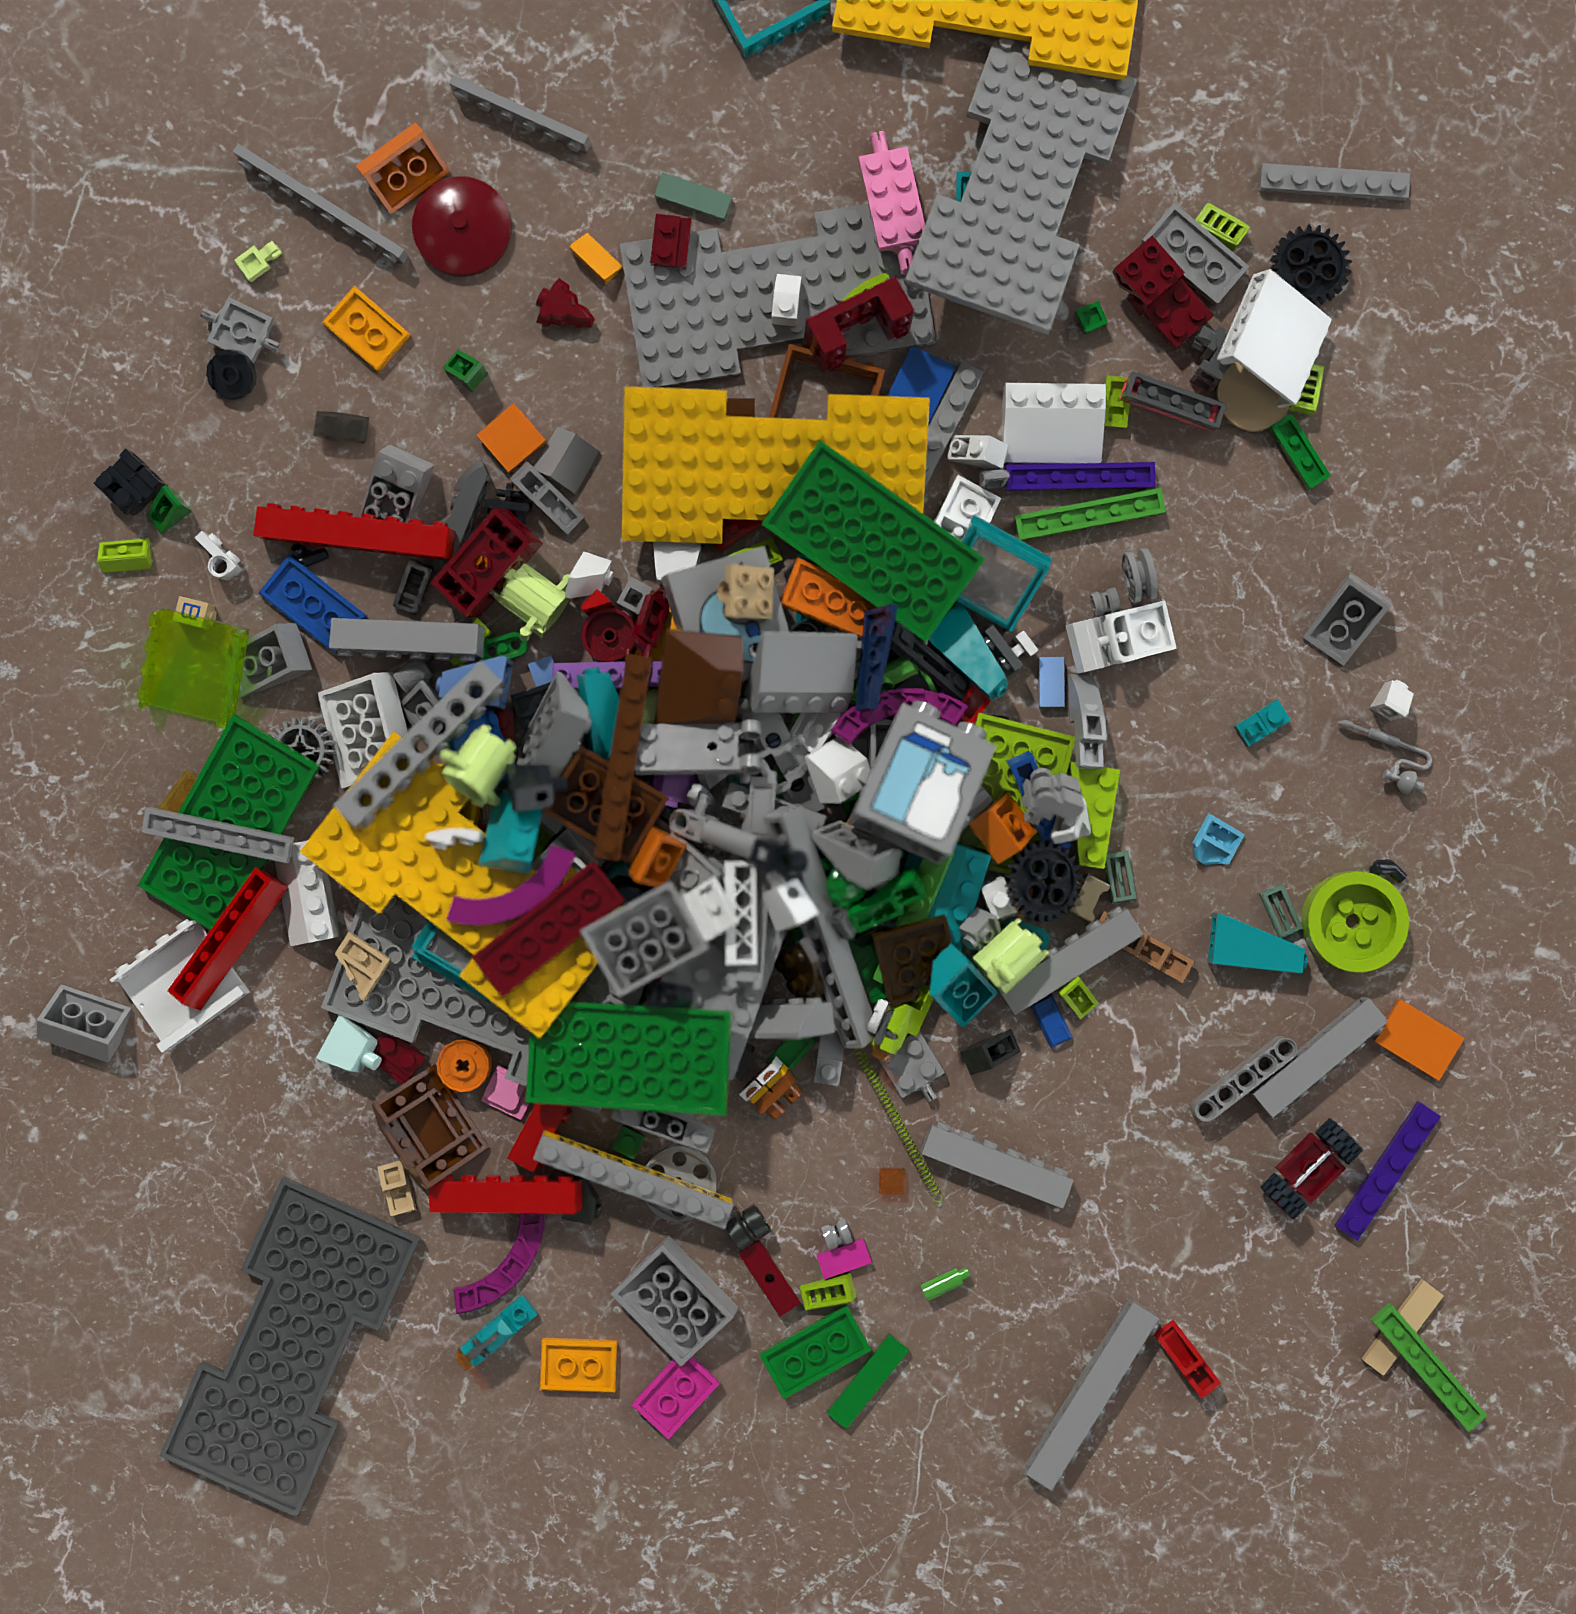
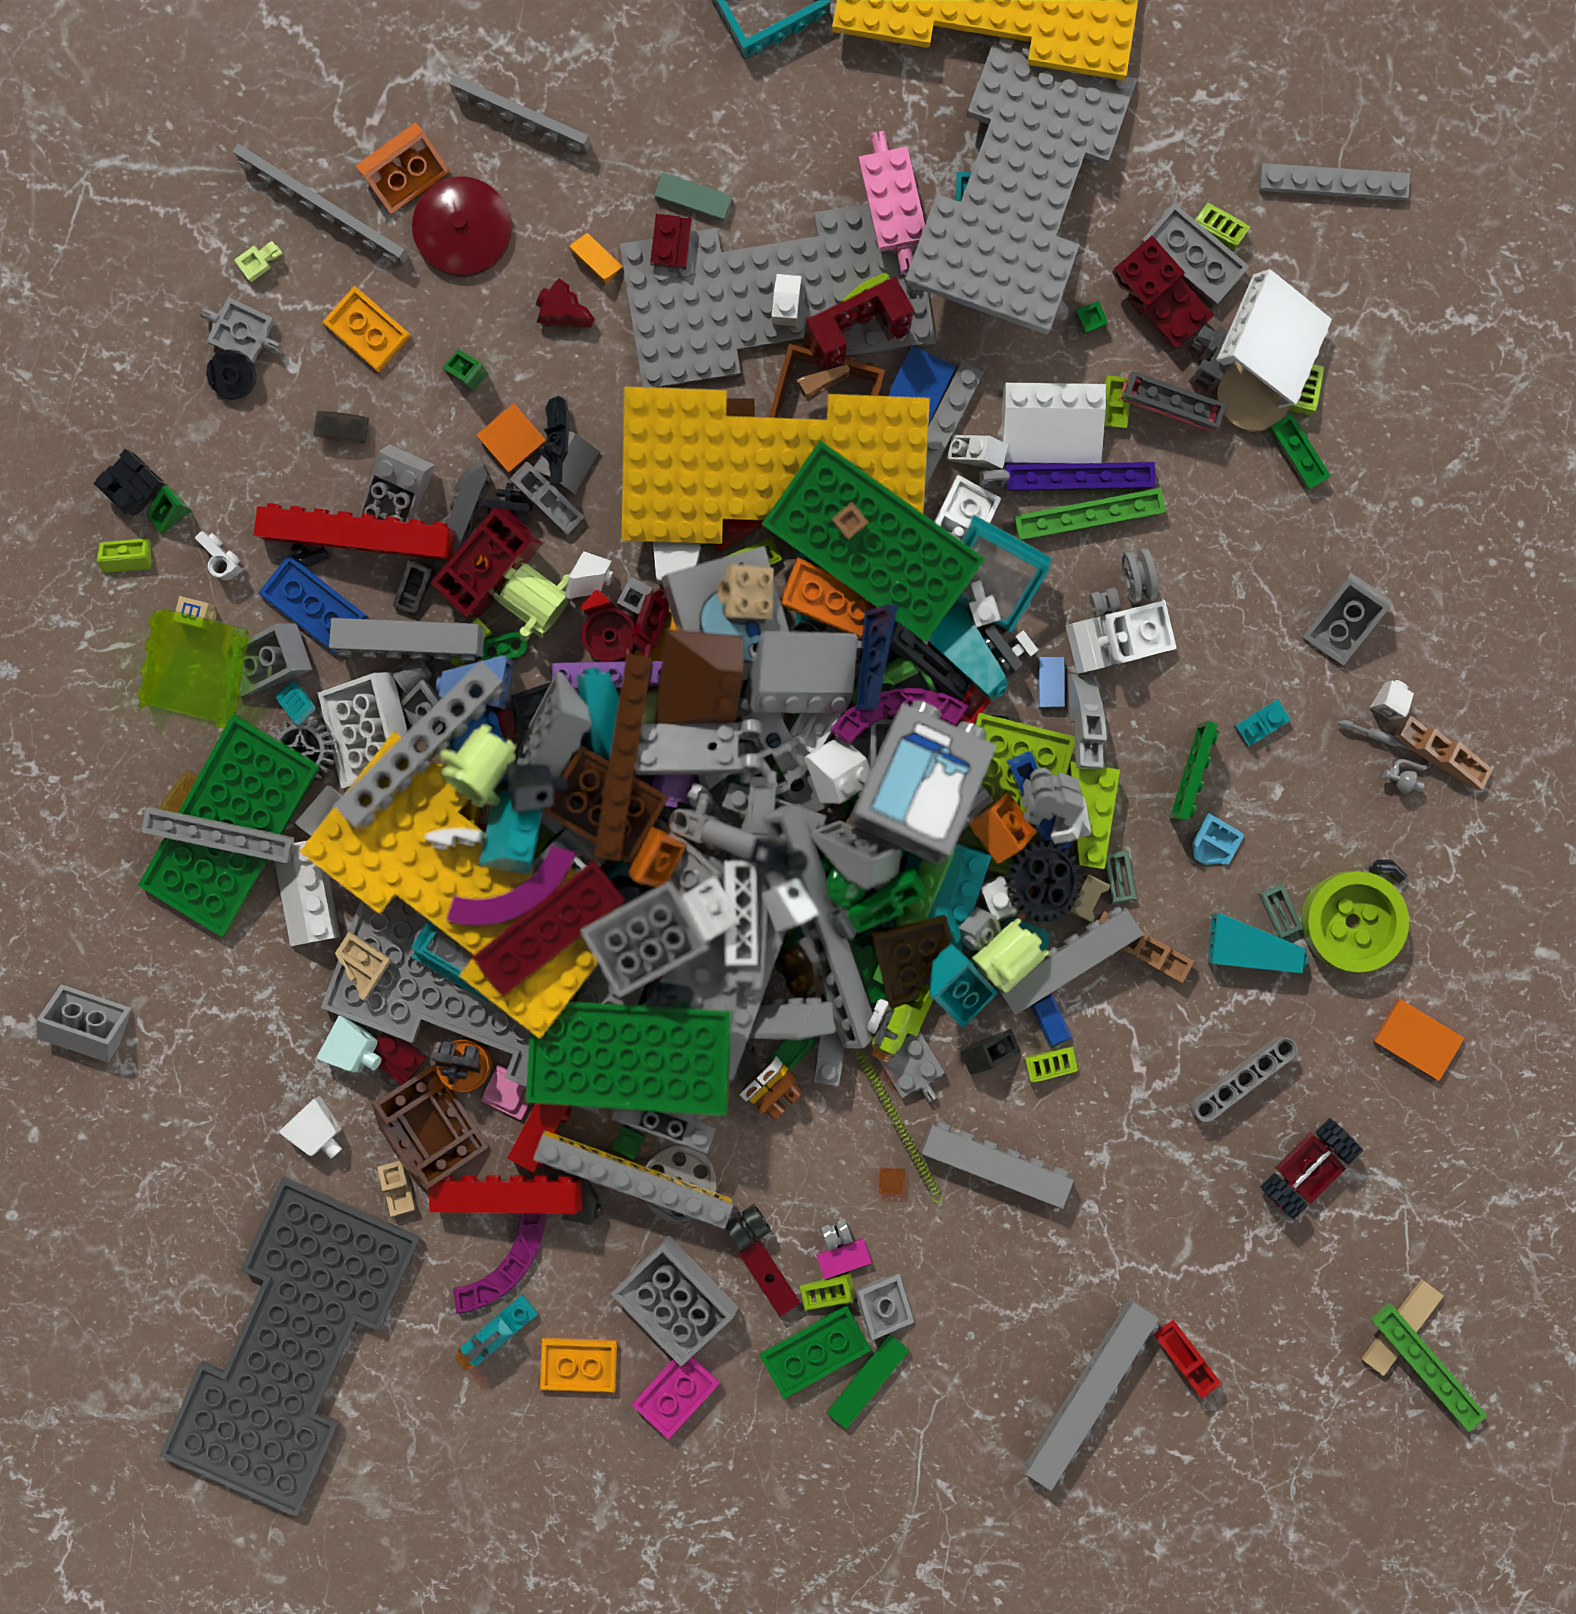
white panel [109,919,250,1053] -> none
red brick [167,867,288,1010] -> none
medium blue tile [528,656,554,687] -> none
bright green cylinder [920,1267,971,1302] -> none
lime slope [1055,976,1099,1020] -> none
light grey brick [1249,997,1388,1118] -> none
black gear [1269,224,1352,305] -> none
dark purple plate [1335,1101,1441,1241] -> none
none -> teal slope [276,680,315,726]
none -> white torso [279,1096,342,1159]
none -> white slope [295,786,342,836]
none -> black hips [432,1041,482,1085]
none -> black piece [540,395,569,486]
none -> medium nougat slope [797,365,850,401]
none -> medium nougat plate [832,502,869,539]
none -> light grey slope [855,1274,914,1340]
none -> white plate [969,580,1001,627]
none -> lime slope [1024,1046,1078,1083]
none -> green plate [1169,721,1219,822]
none -> medium nougat slope [1394,715,1493,790]

